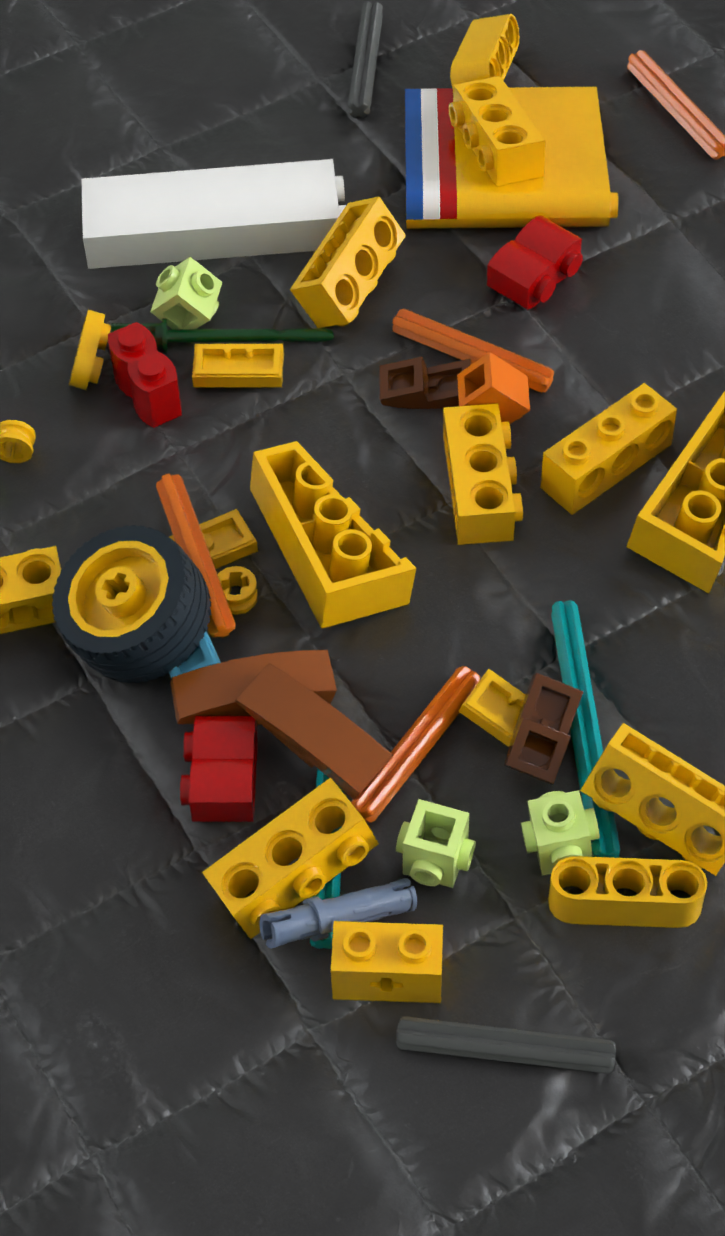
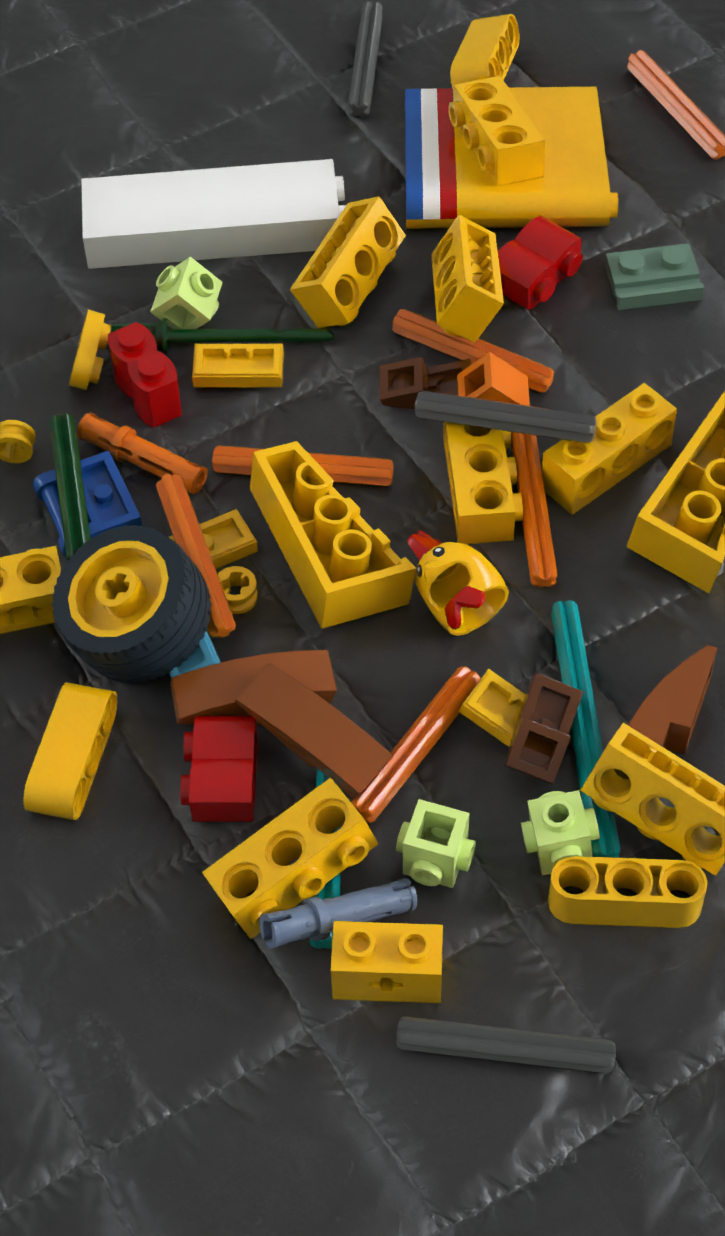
none -> yellow beam [23,682,118,820]
none -> blue plate [32,451,142,557]
none -> dark green axle [49,413,91,562]
none -> orange pin [76,412,208,495]
none -> orange axle [212,445,394,486]
none -> yellow piece [407,530,509,636]
none -> dark grey axle [415,391,597,443]
none -> yellow brick [431,215,504,343]
none -> orange axle [511,432,557,588]
none -> sand green plate [604,243,704,310]
none -> dark orange slope [614,645,717,780]

